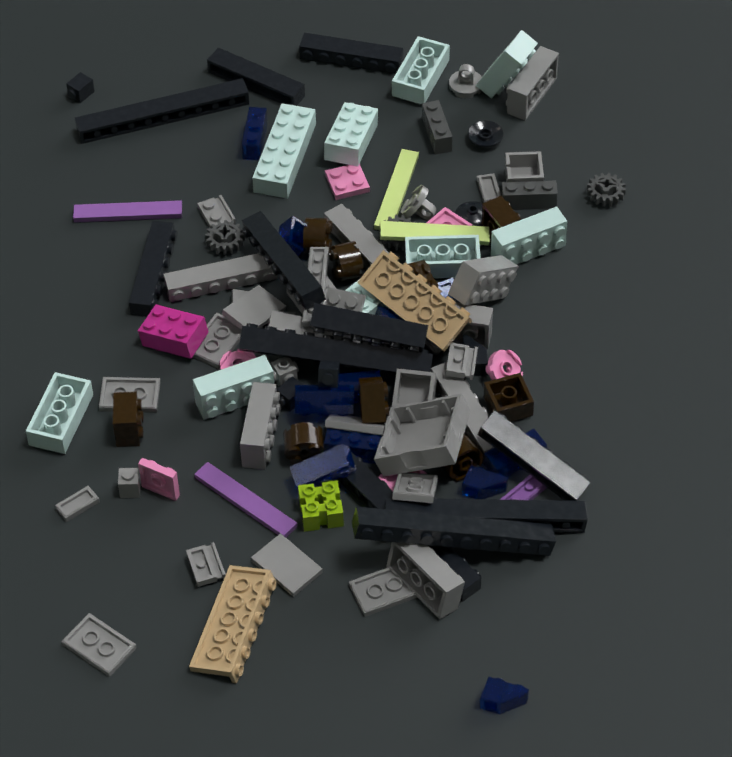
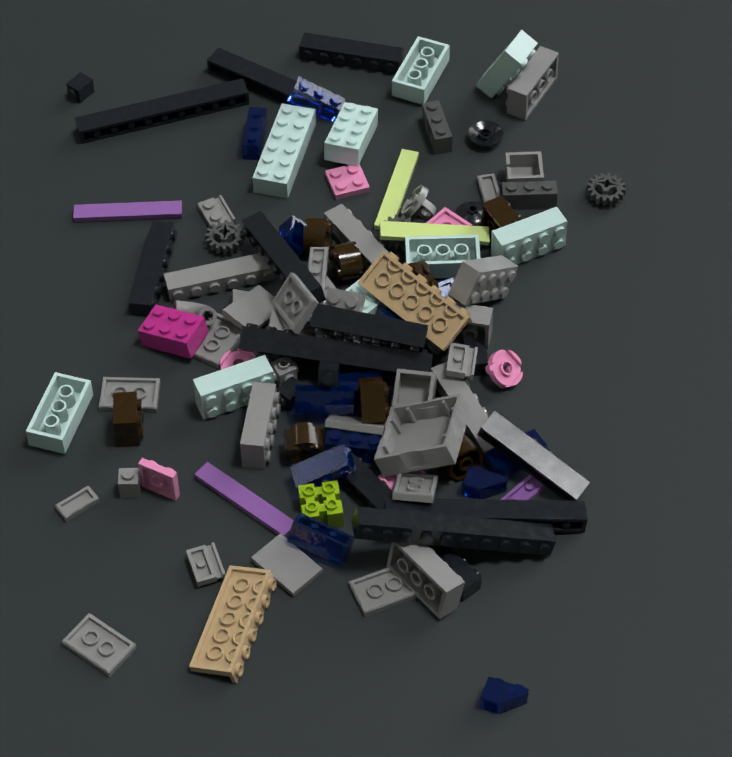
light grey tile [449,64,482,98] -> none
dark brown brick [484,373,534,422] -> none
none -> light grey cylinder [172,300,217,325]
none -> light grey tile [271,272,319,334]
none -> clear blue brick [287,76,346,123]
none -> clear blue brick [287,513,354,566]

